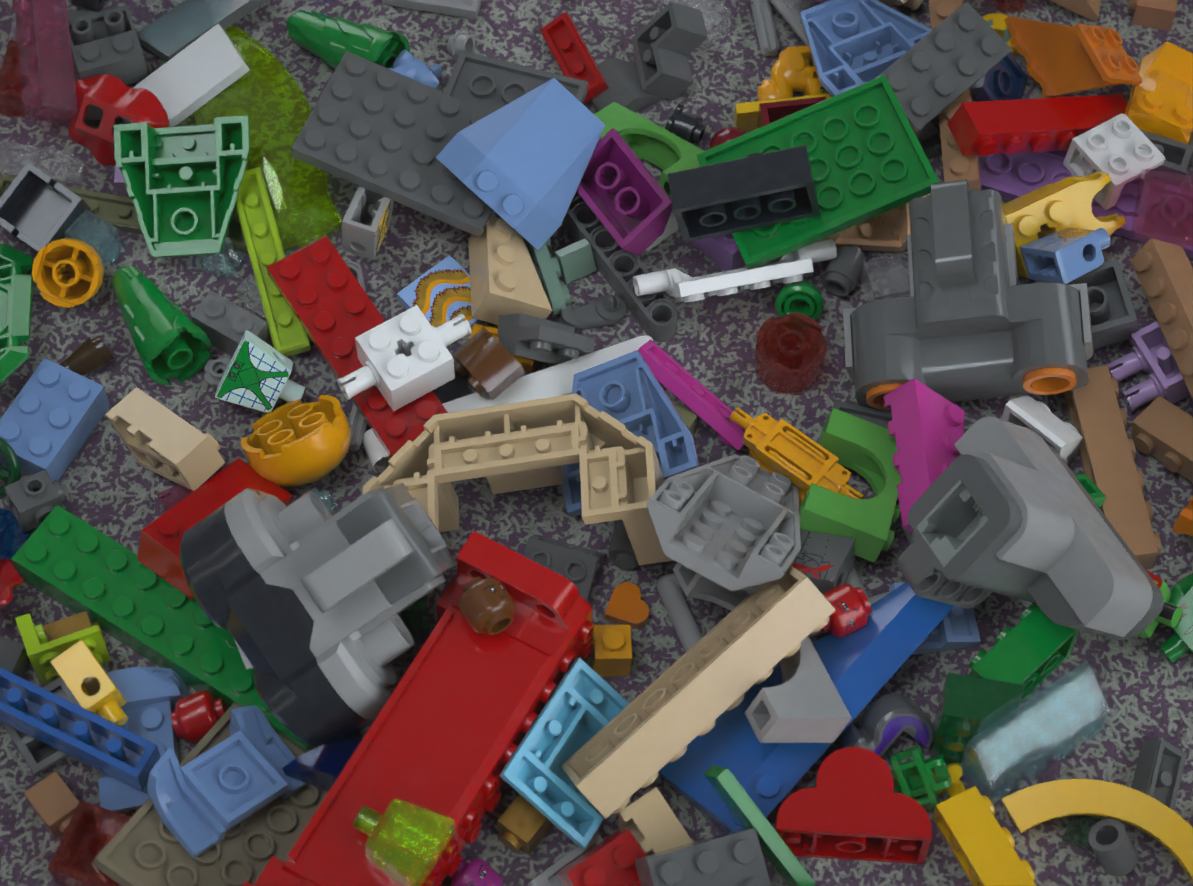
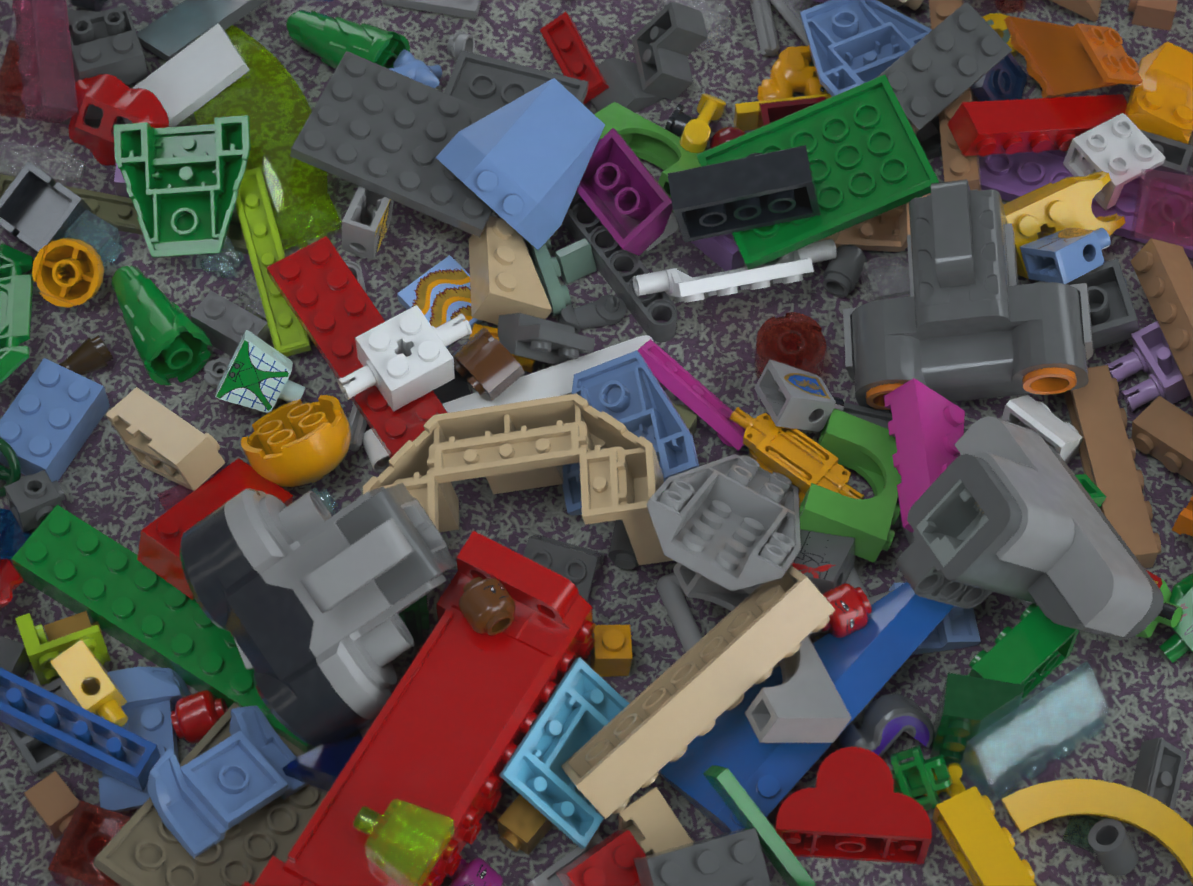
orange tile [604,582,649,629] -> none
green brick [775,280,823,325] -> none
none -> yellow bar [680,93,726,153]
none -> light grey torso [754,360,844,432]

